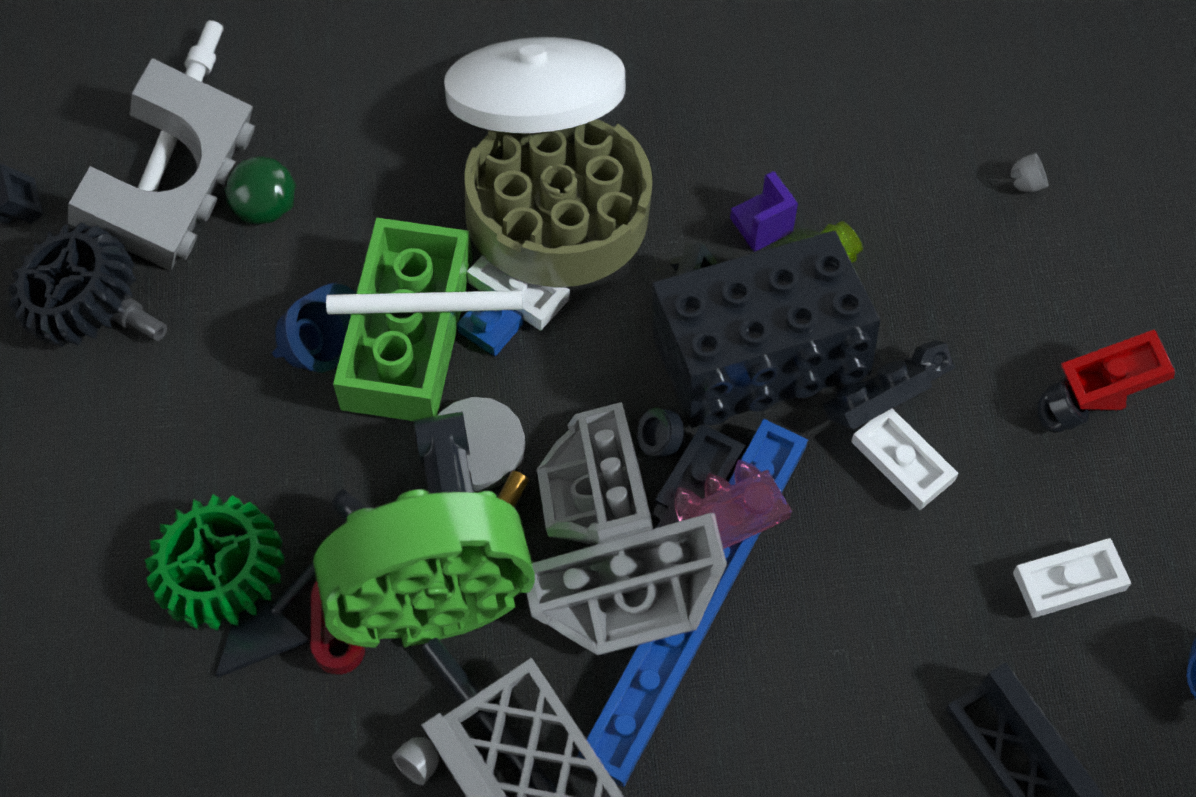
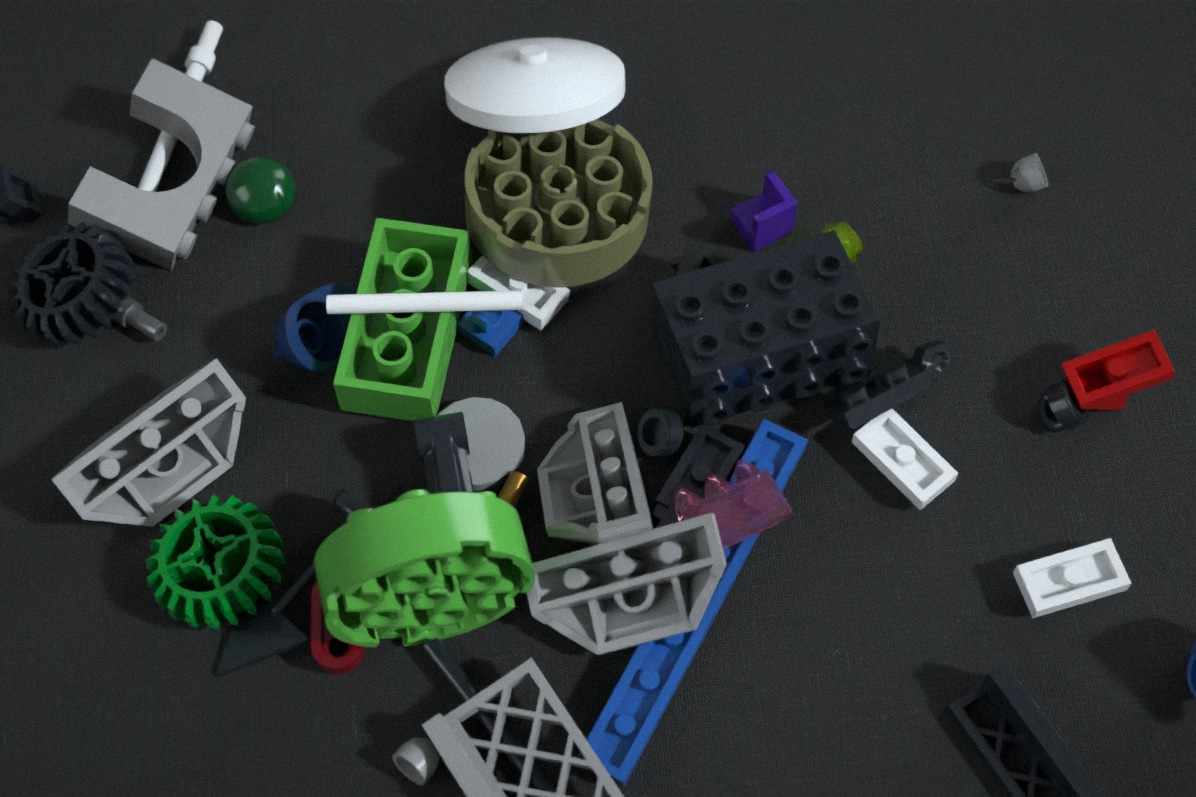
none -> light grey wedge [51,358,246,527]

